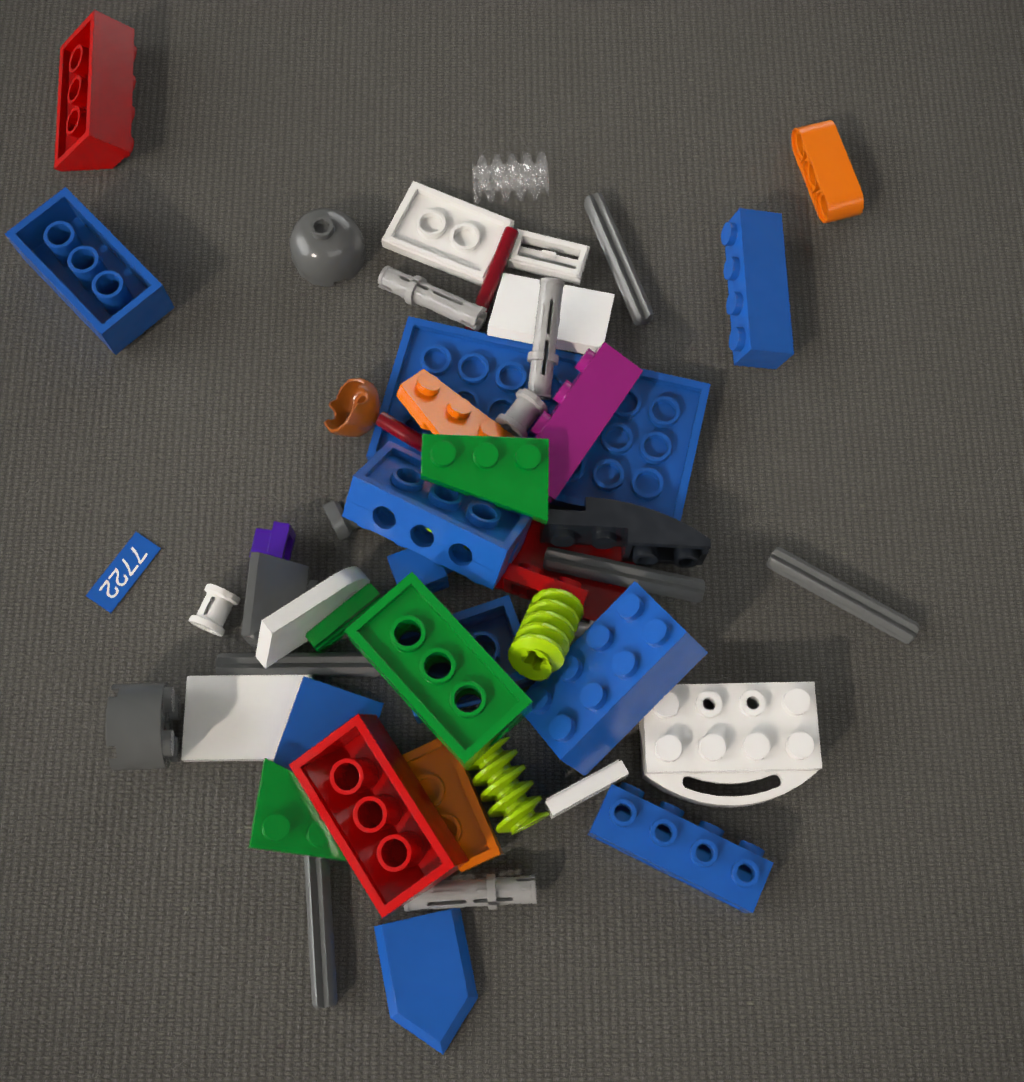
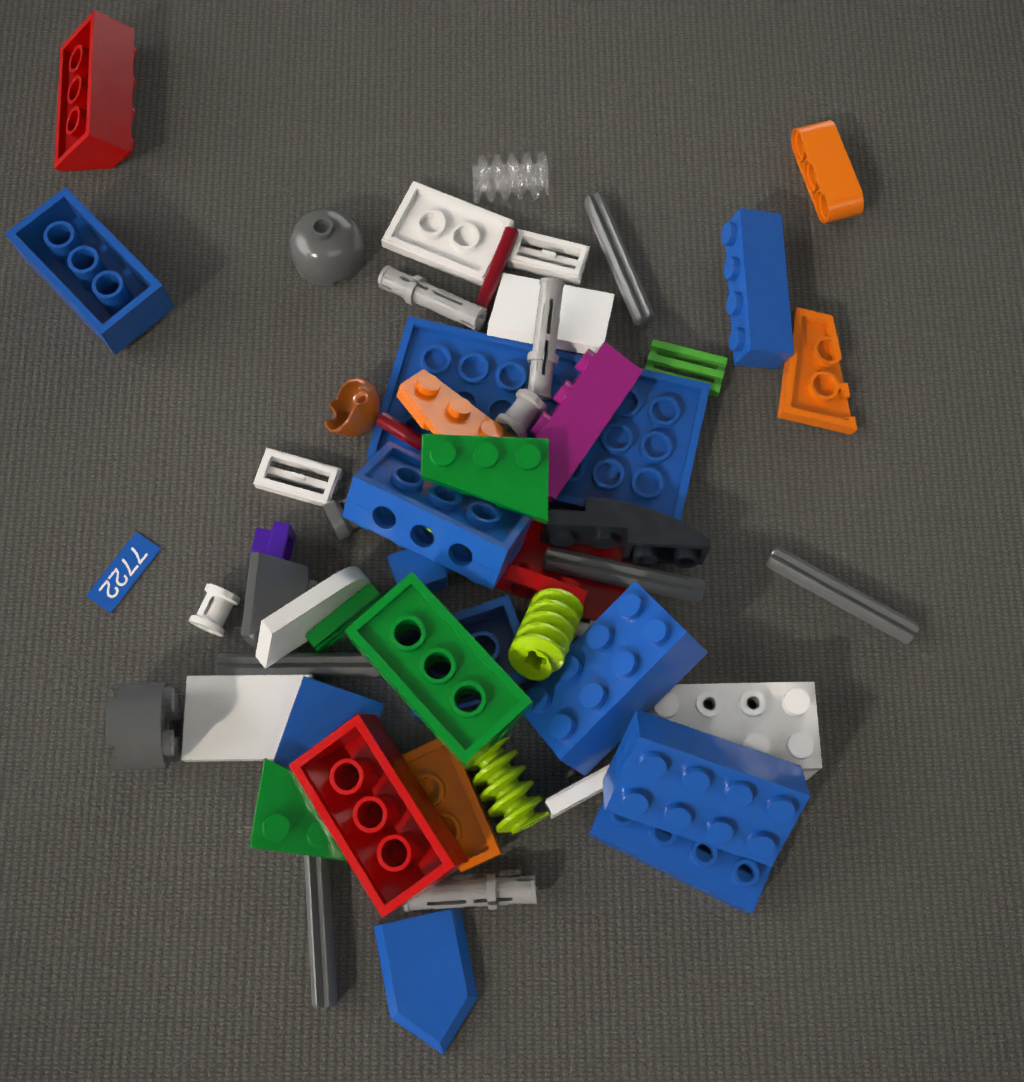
none -> white tile [253,448,343,507]
none -> blue brick [603,709,811,867]
none -> bright green tile [645,339,728,398]
none -> orange wing [777,307,858,435]

